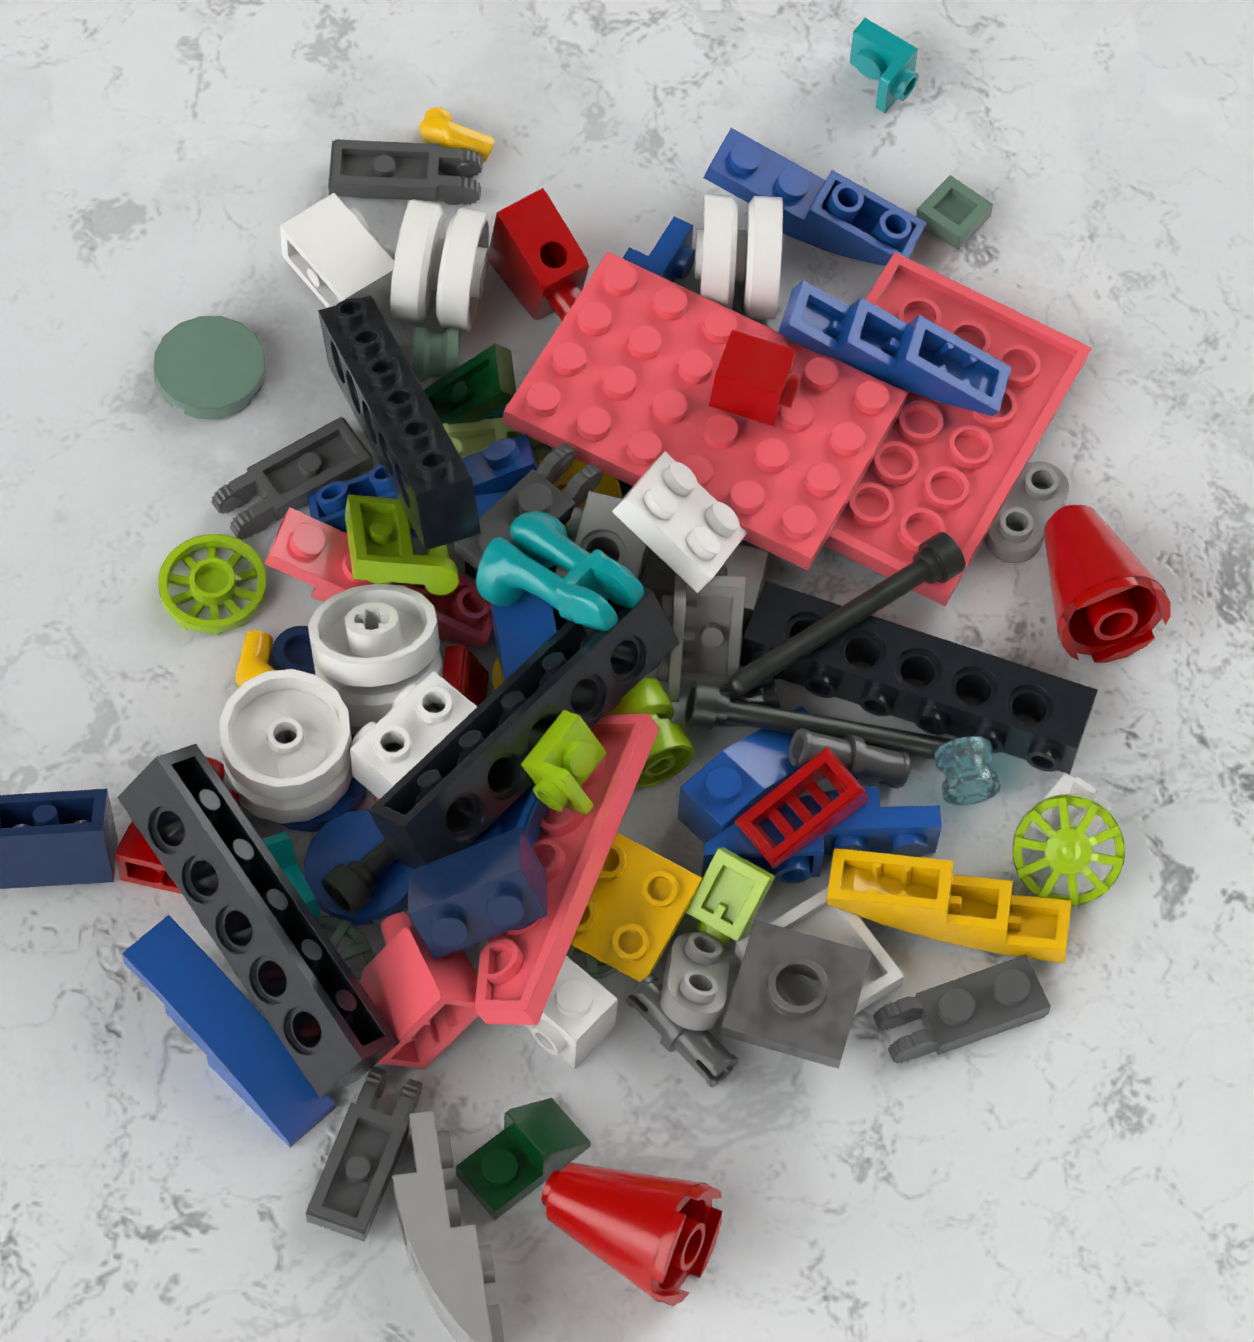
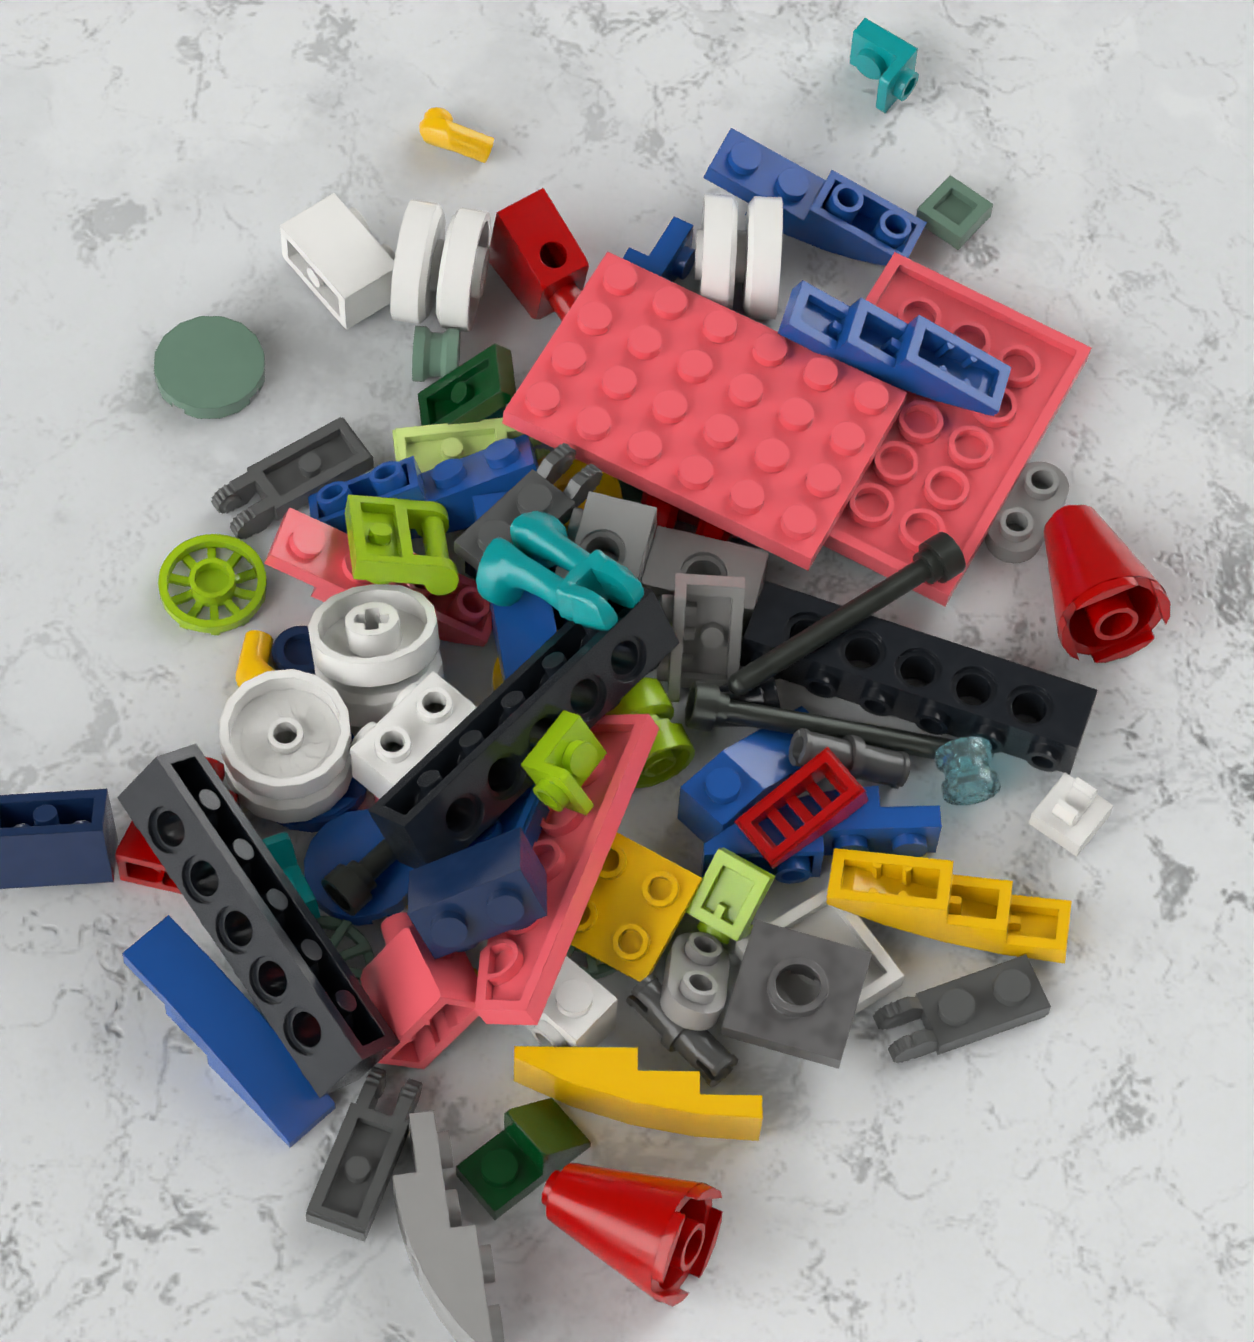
black brick [318,295,481,551] -> none
dark grey hinge [328,139,483,205] -> none
red tile [442,644,489,707] -> none
white plate [612,452,748,593] -> none
red brick [709,330,802,426] -> none
lime wheel [1012,794,1125,907] -> none
none -> yellow slope [514,1046,763,1141]

